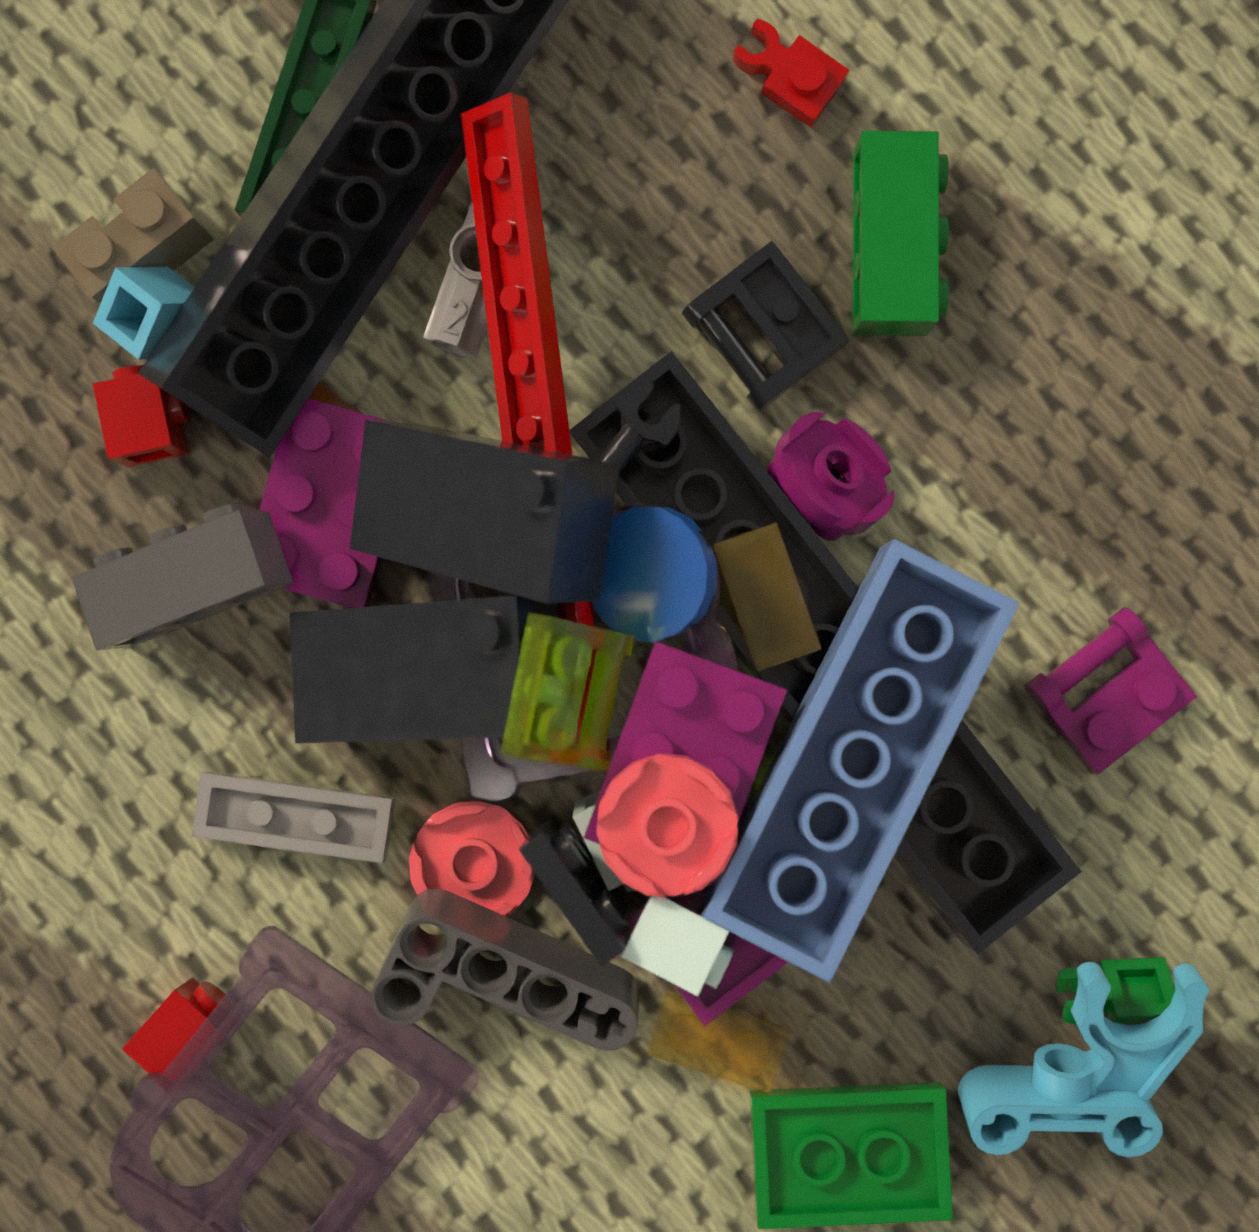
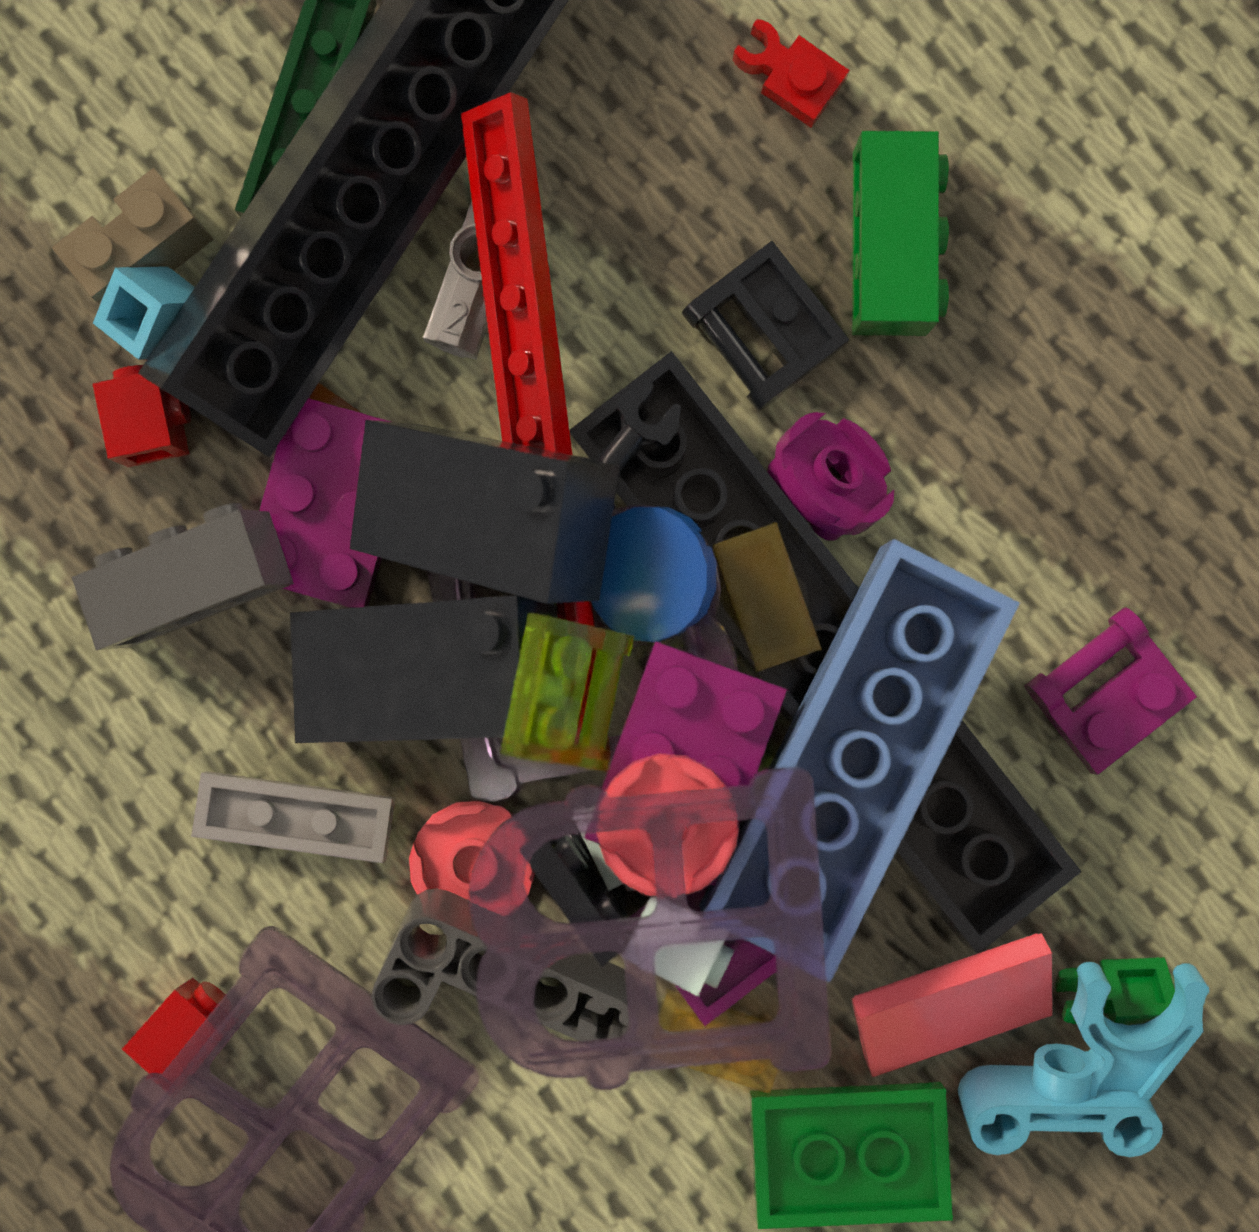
none -> window [469,767,831,1090]
none -> coral tile [851,933,1053,1078]

